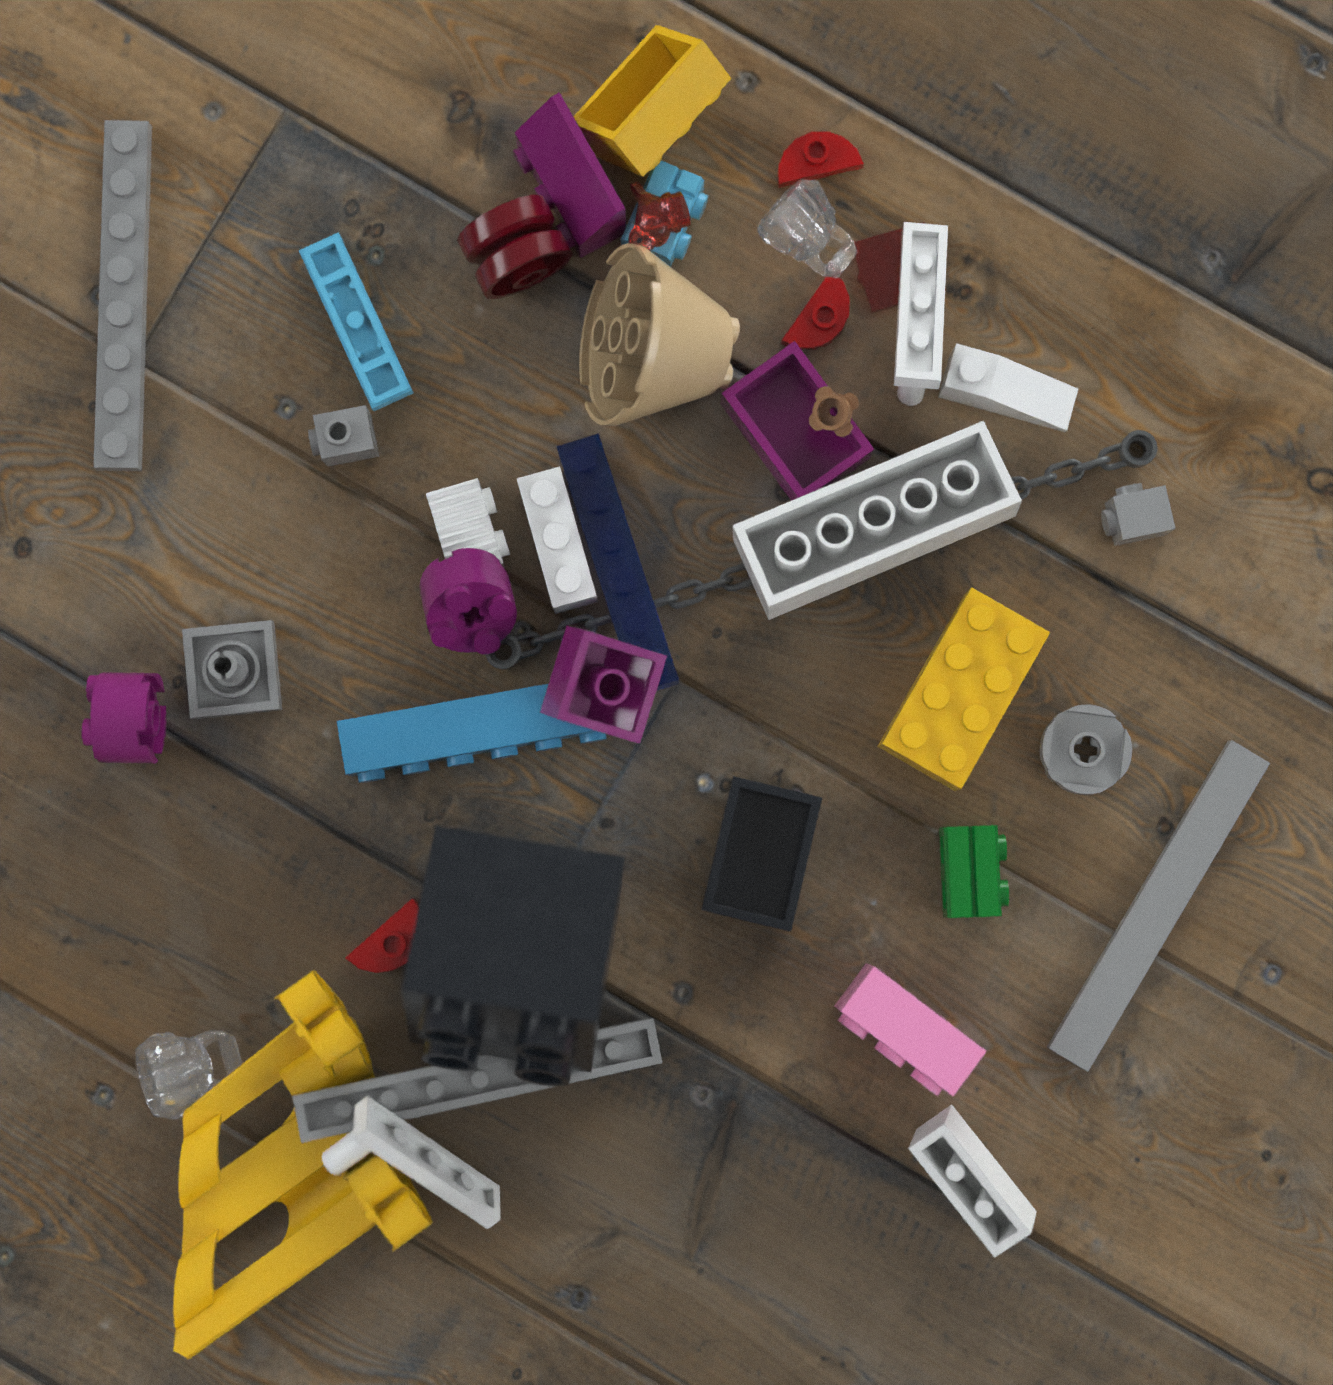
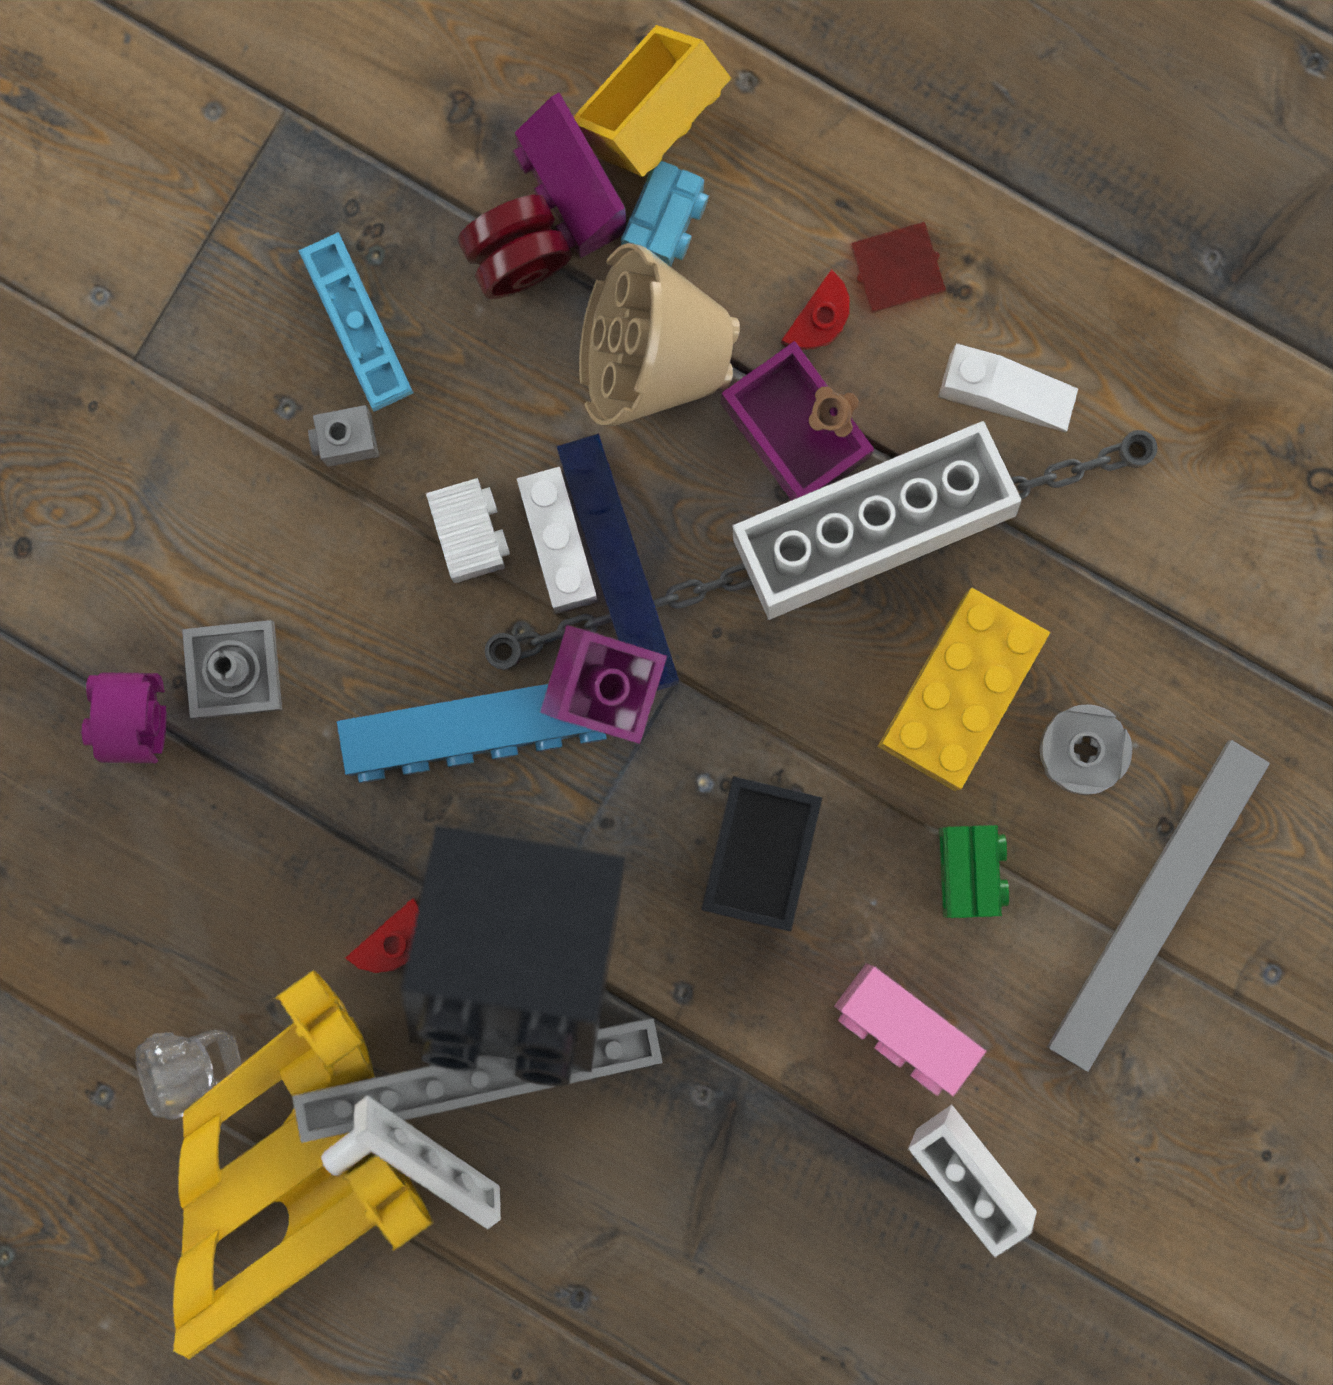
light grey plate [94,120,152,471] -> none
magenta brick [420,548,517,655] -> none
clear red animal [628,182,691,252] -> none
clear piece [757,179,857,278] -> none
red plate [777,131,864,188] -> none
white piece [894,222,948,406] -> none
light grey brick [1101,483,1176,546] -> none

